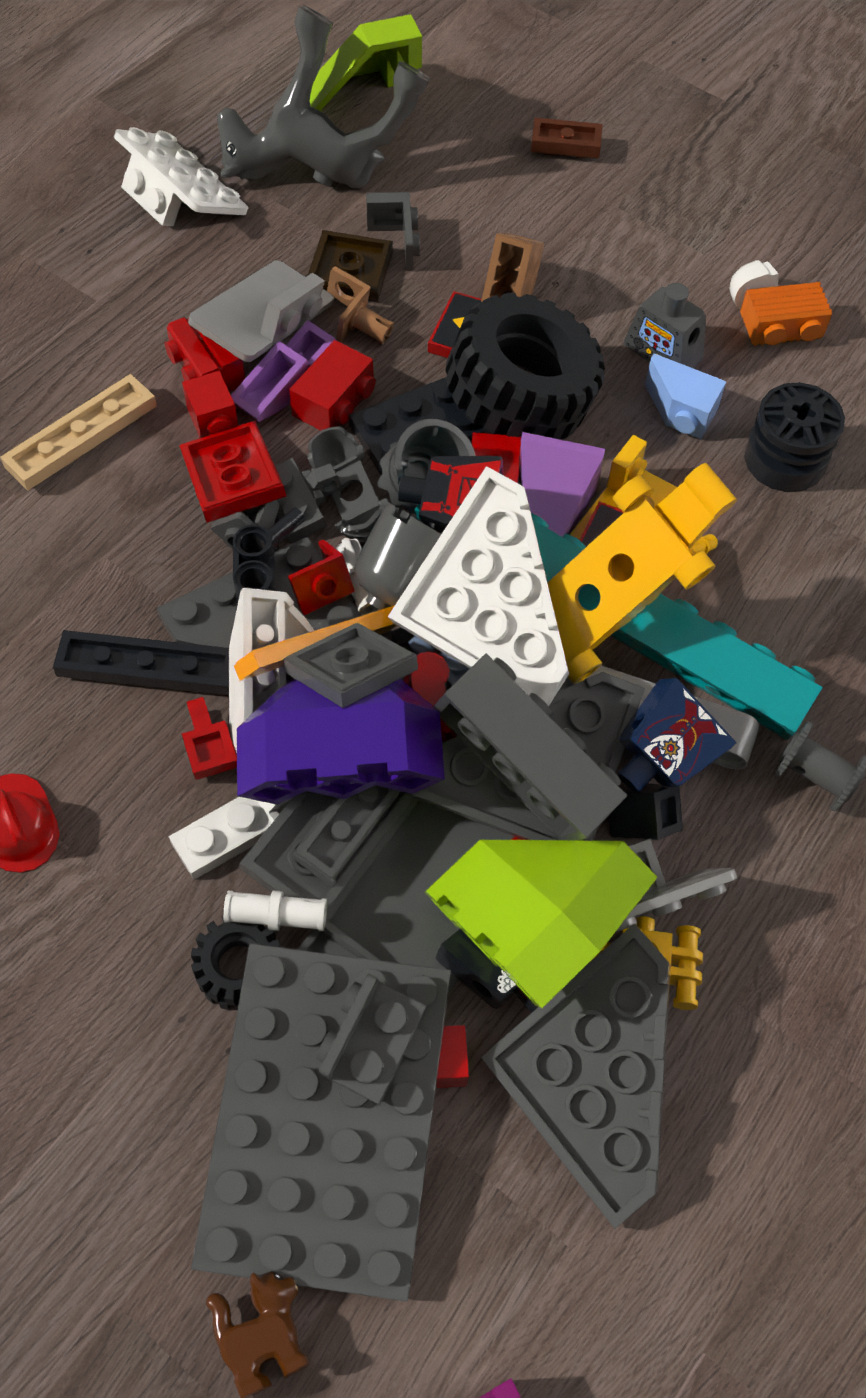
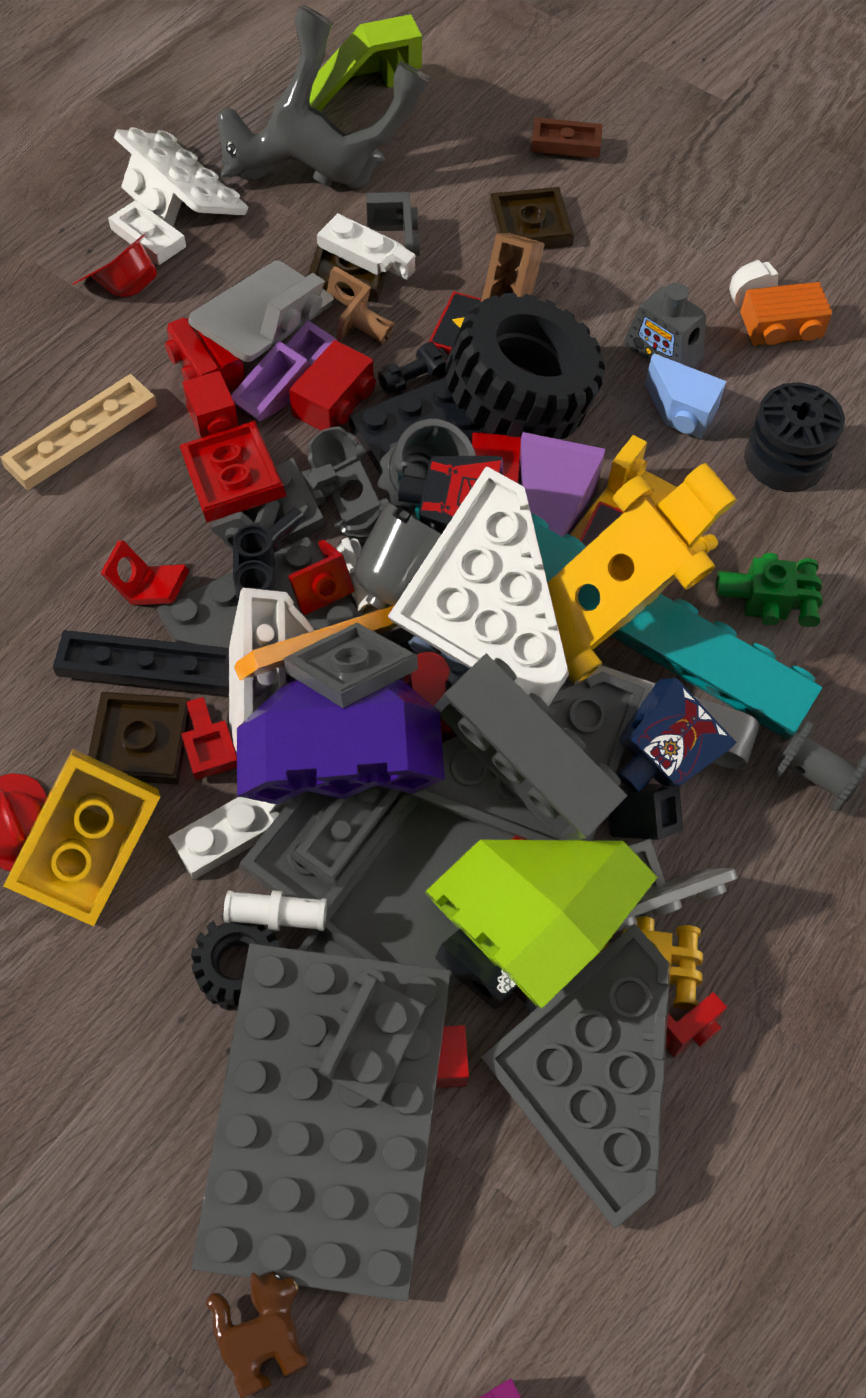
none -> yellow slope [3,749,160,927]
none -> red piece [72,234,158,297]
none -> dark brown tile [88,692,190,785]
none -> red bracket [101,540,190,605]
none -> white plate [108,200,186,265]
none -> white hinge [317,213,416,280]
none -> black bar [378,342,448,394]
none -> dark brown tile [490,187,574,249]
none -> red bracket [666,992,727,1057]
none -> green piece [715,553,823,627]

